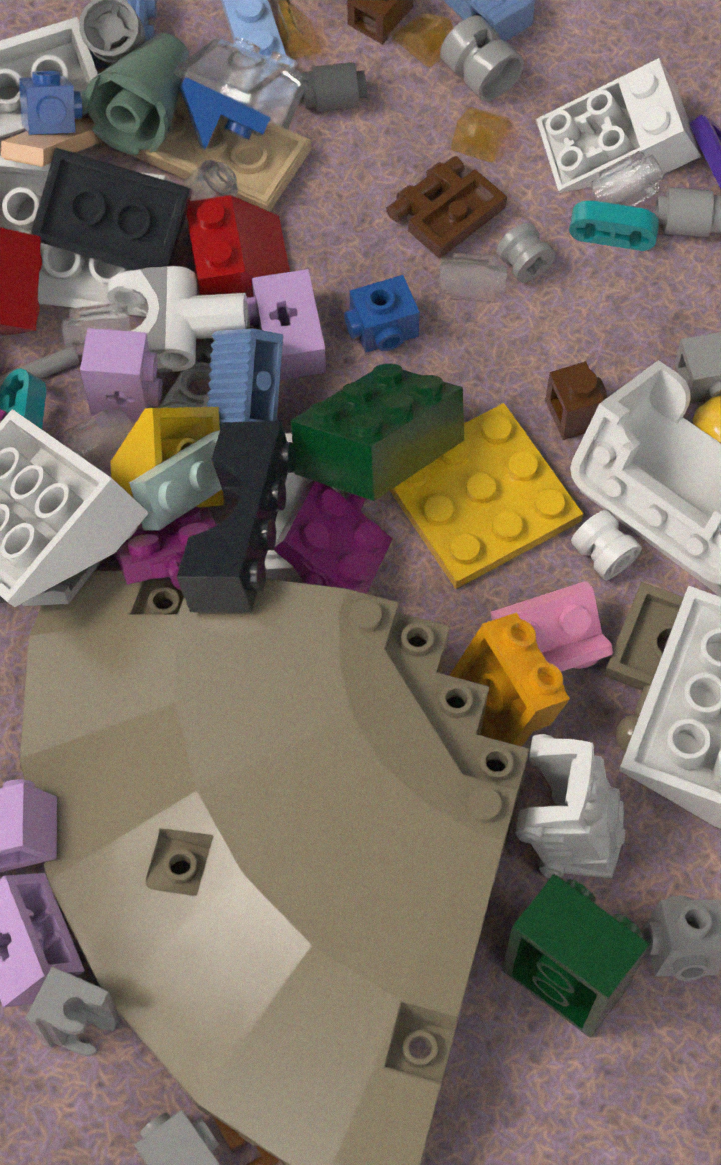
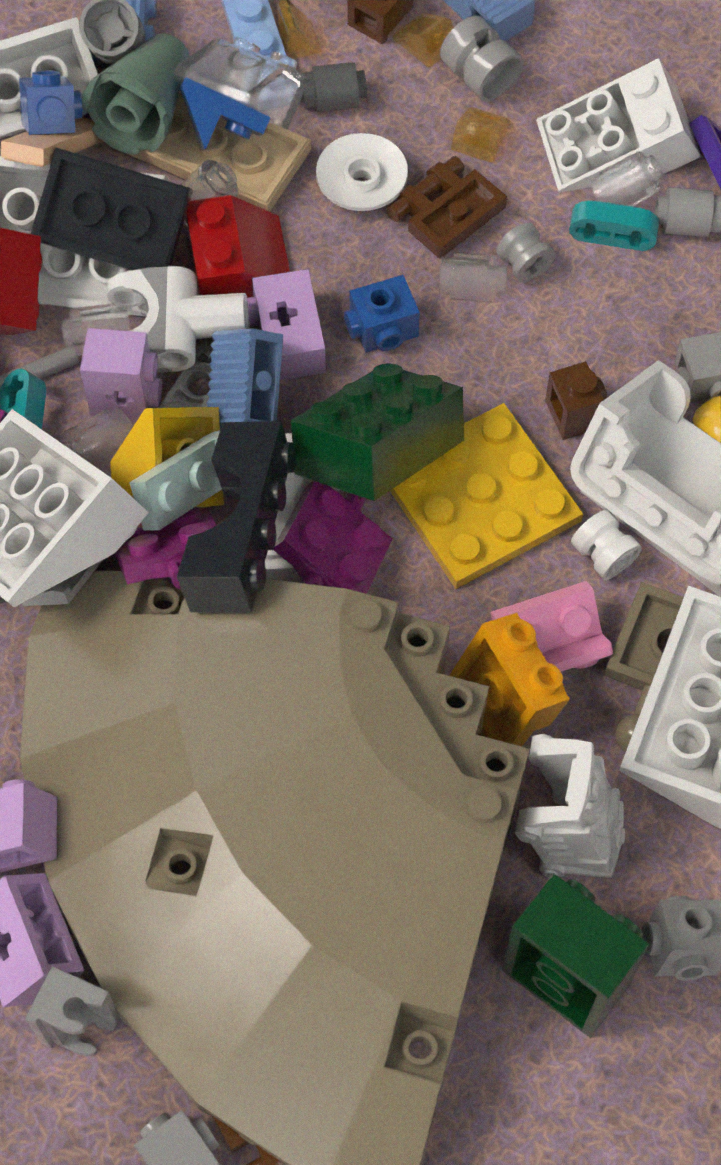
none -> white dish [316,133,408,211]

